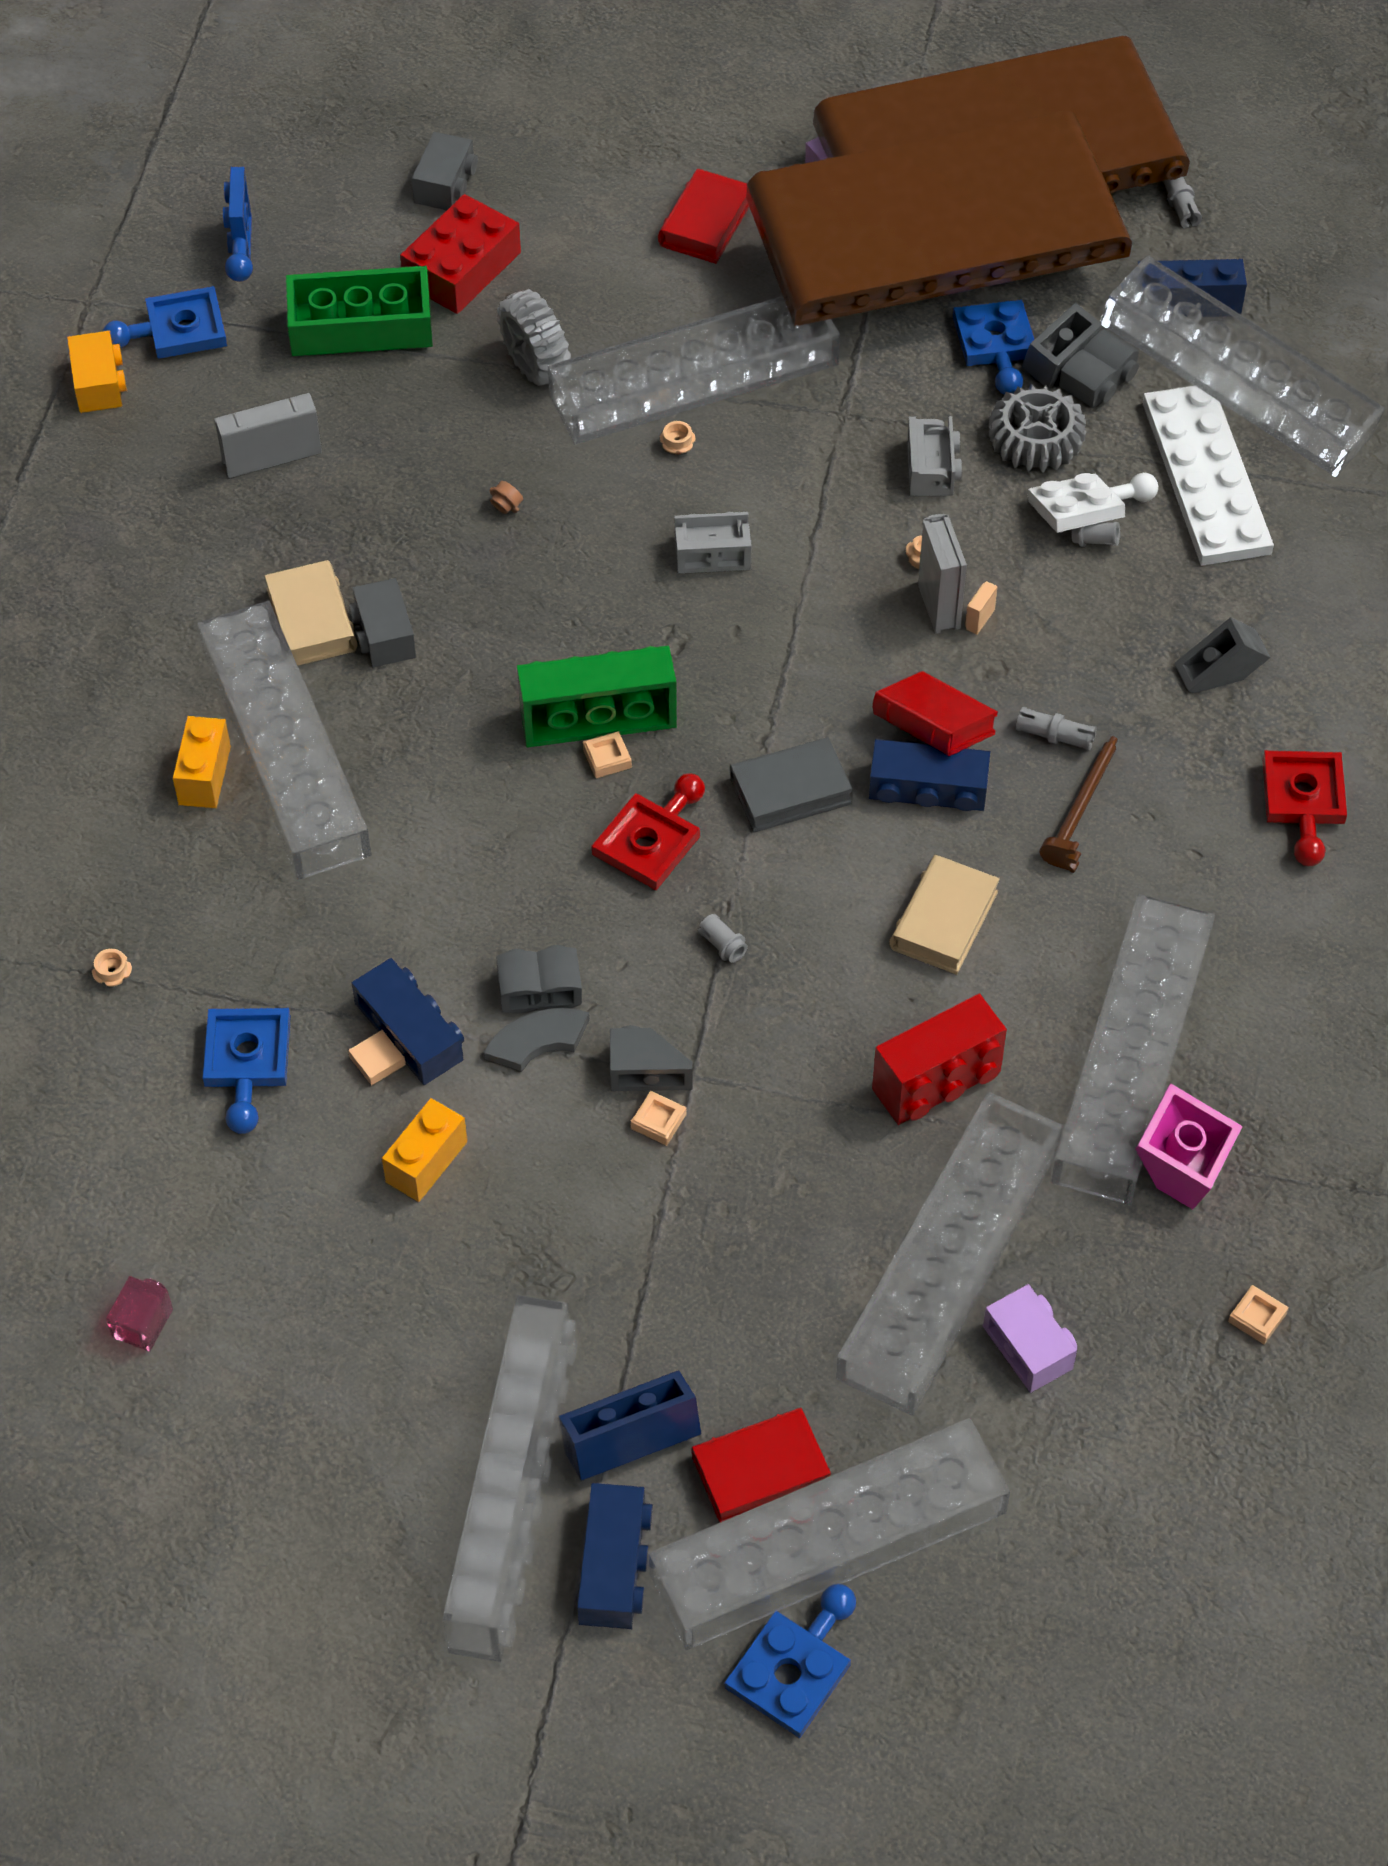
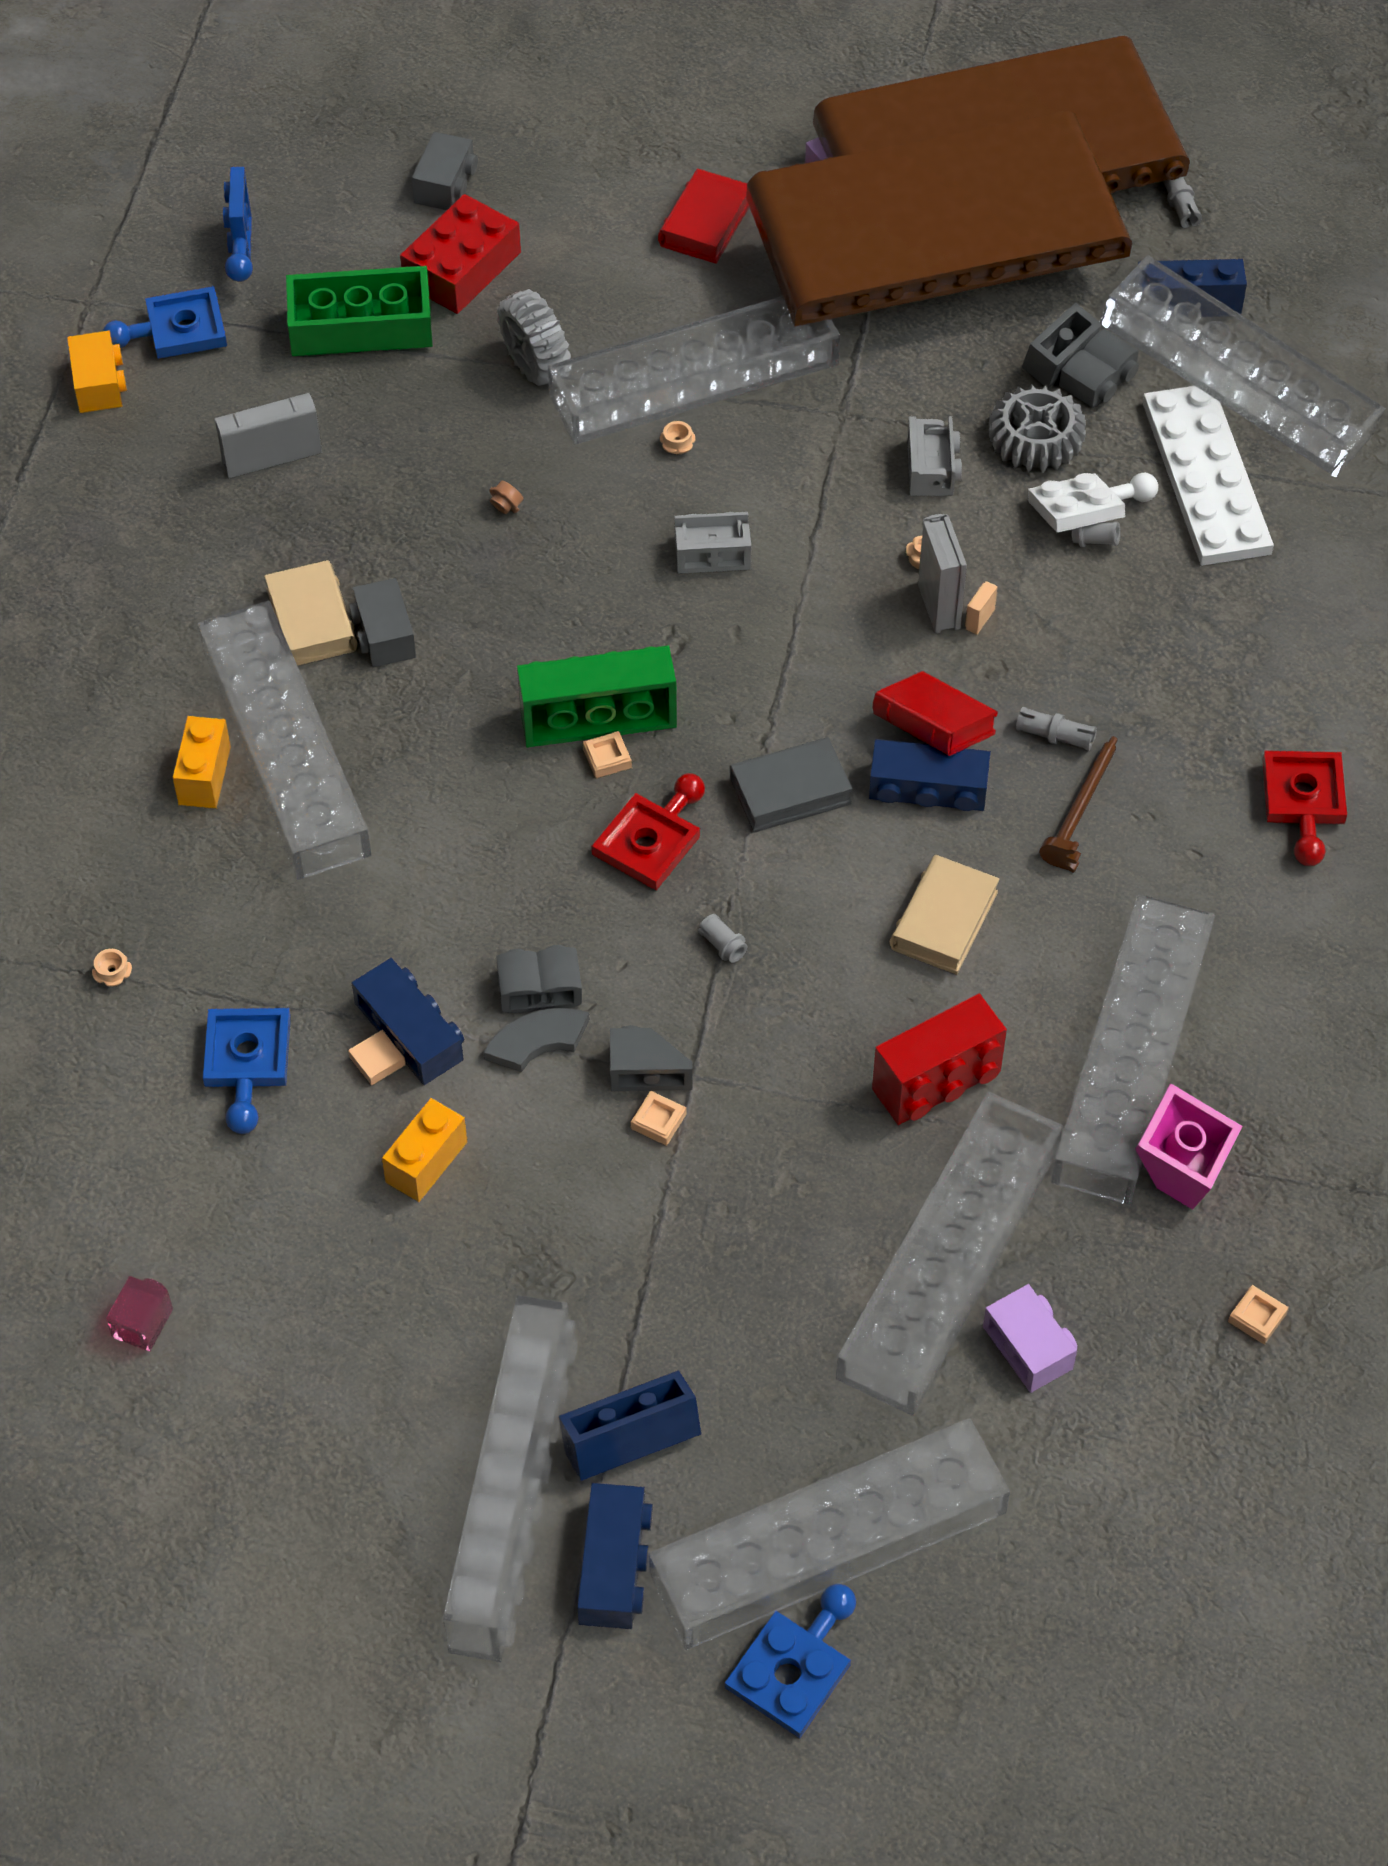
red piece [691,1407,831,1526] -> none
blue plate [953,300,1034,395] -> none
dark grey slope [1175,617,1271,693] -> none

